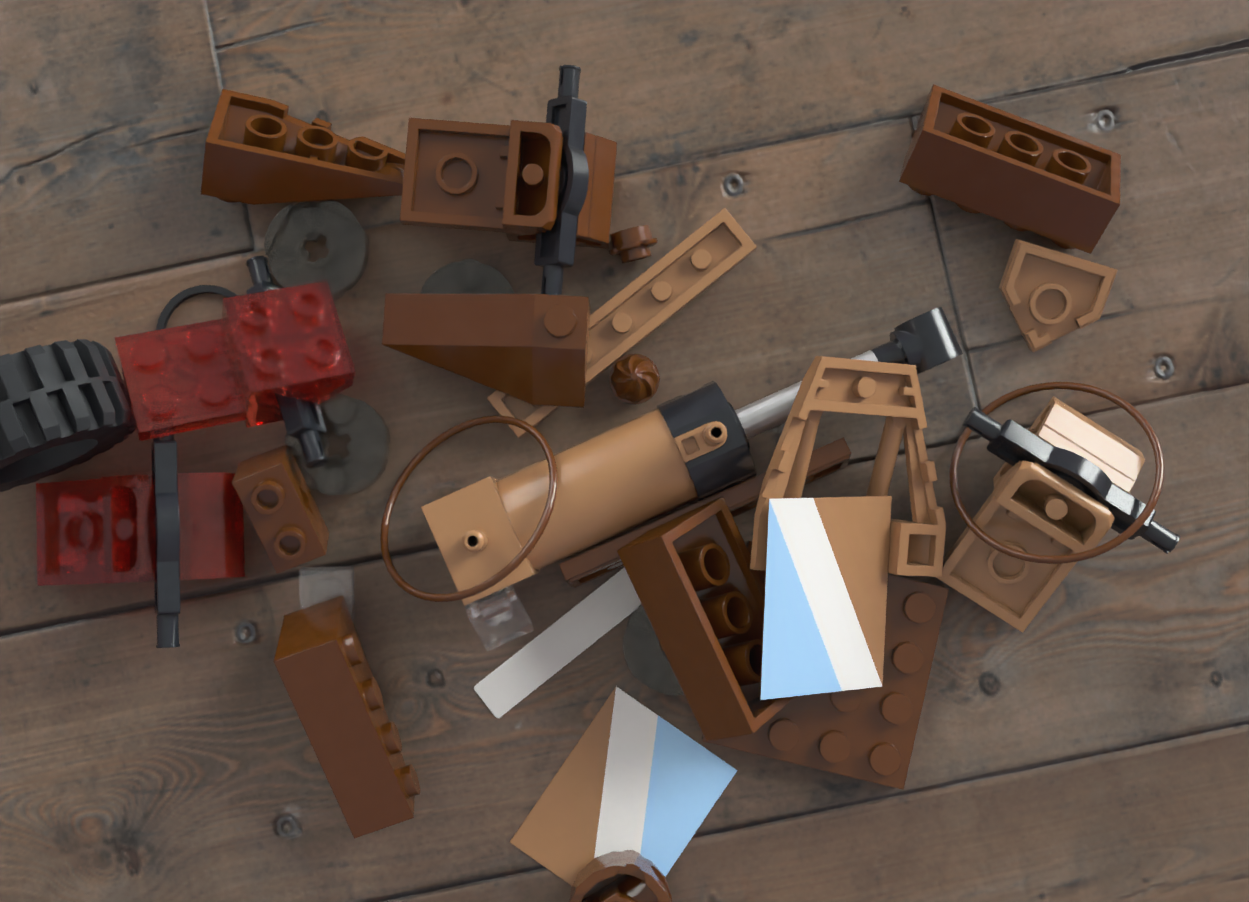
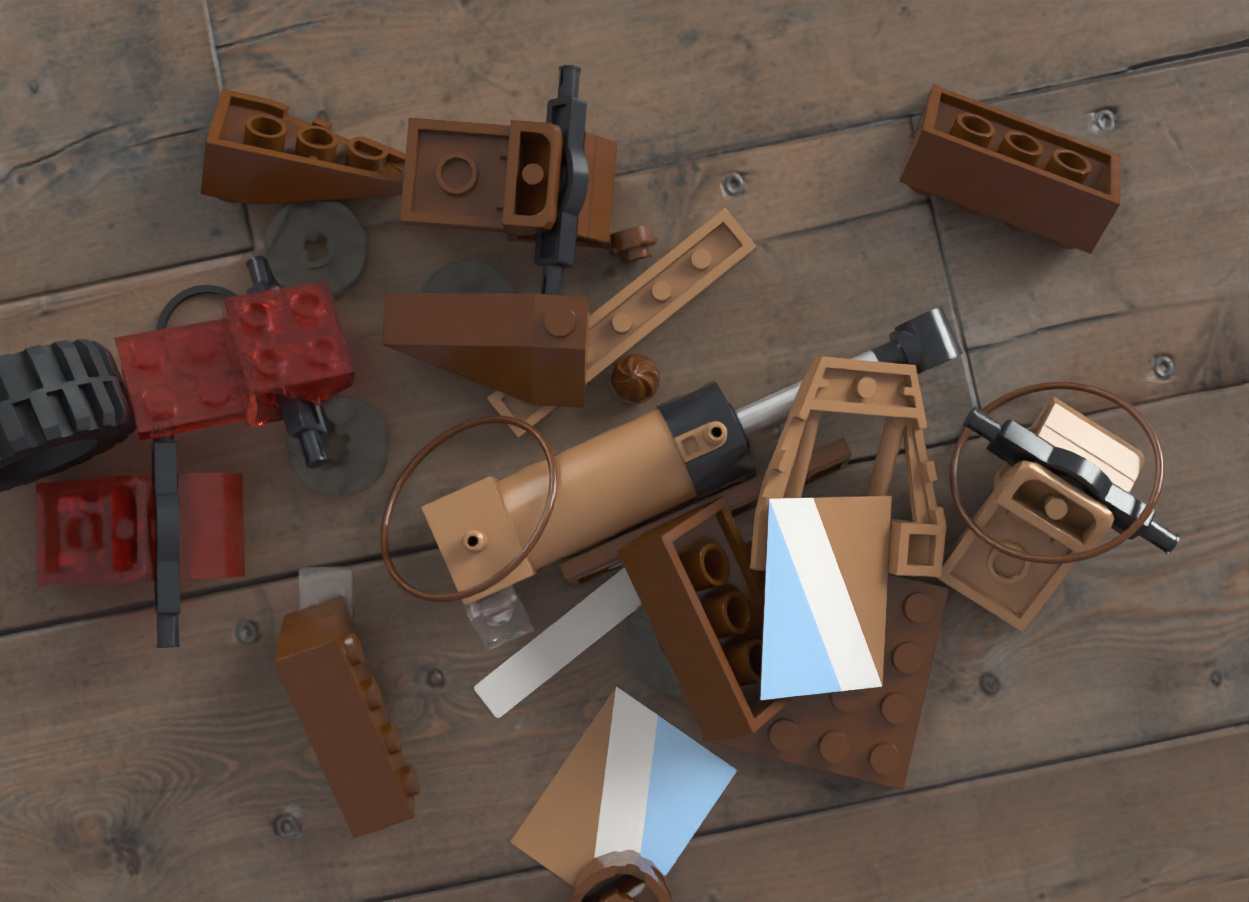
reddish brown brick [232,444,329,574] -> none
medium nougat plate [999,239,1118,352] -> none

